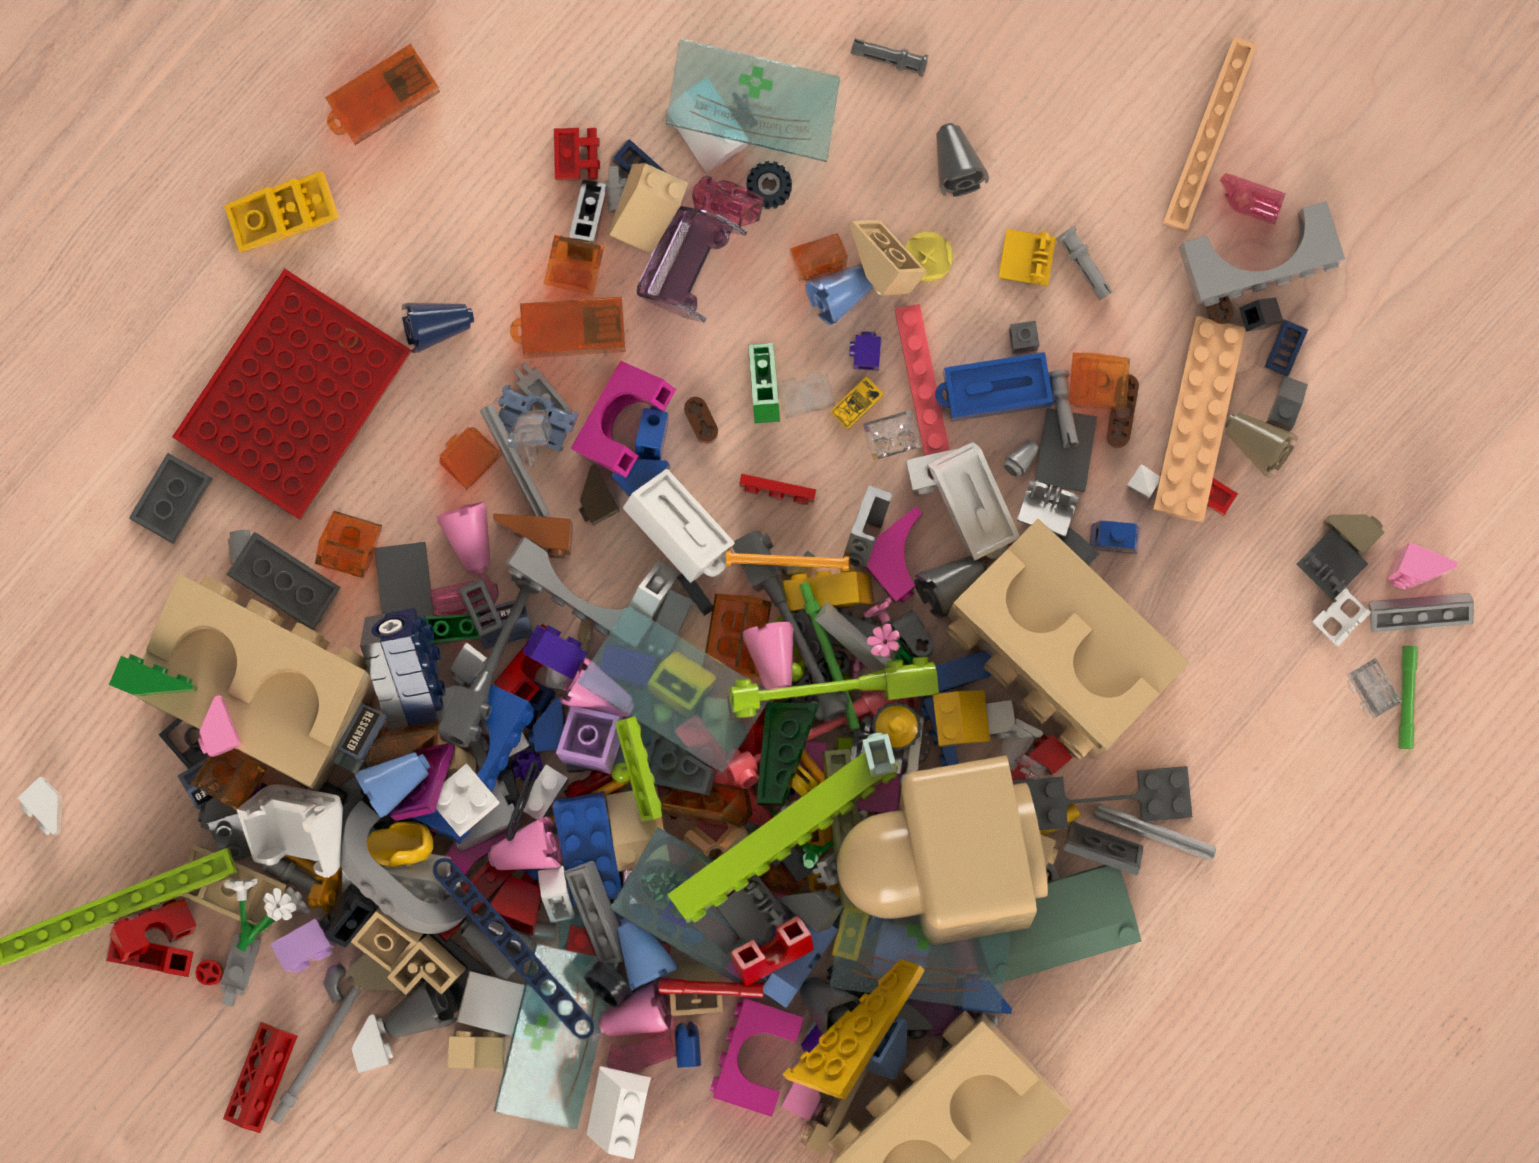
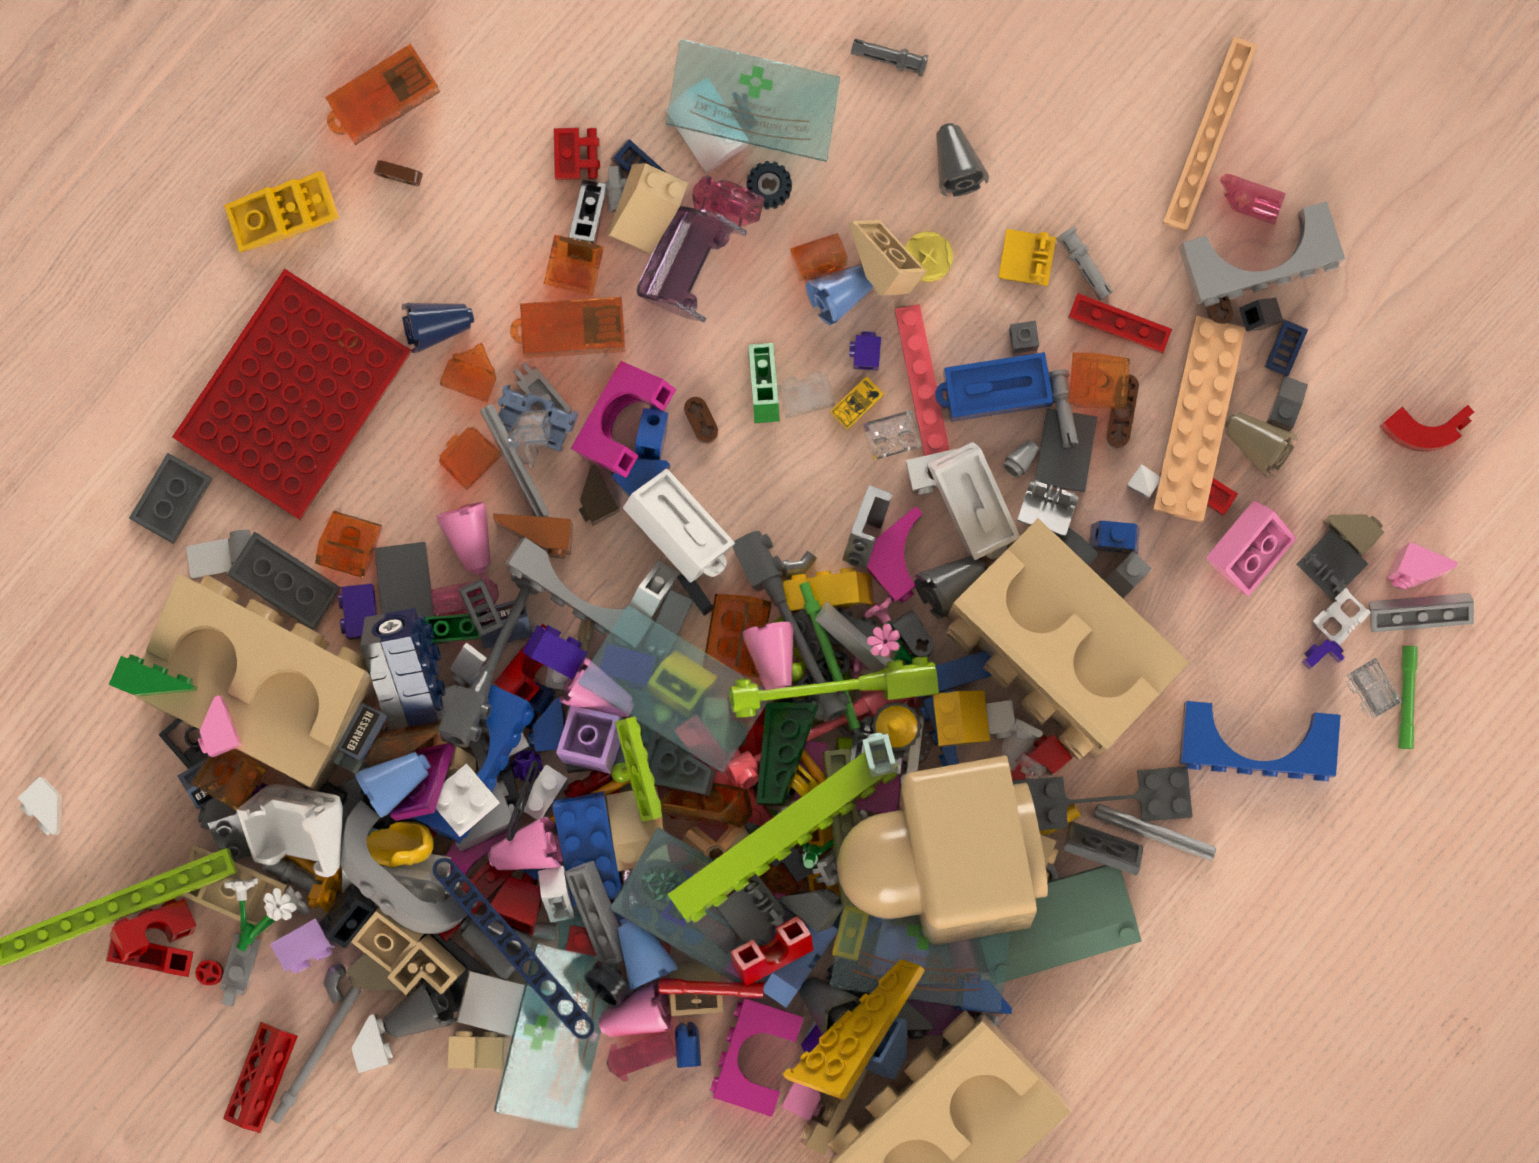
white slope [586,1066,651,1159] -> none
light orange bar [726,550,850,571] -> none
red plate [739,473,816,505] -> none
none -> white sticker [186,538,232,578]
none -> dark purple brick [338,584,377,640]
none -> reddish brown beam [374,160,423,186]
none -> clear orange slope [440,343,496,403]
none -> red plate [1068,293,1172,354]
none -> light grey slope [1105,551,1152,598]
none -> blue arch [1179,701,1341,782]
none -> bright pink slope [1206,500,1297,596]
none -> dark purple bracket [1302,639,1345,669]
none -> red arch [1380,405,1474,452]

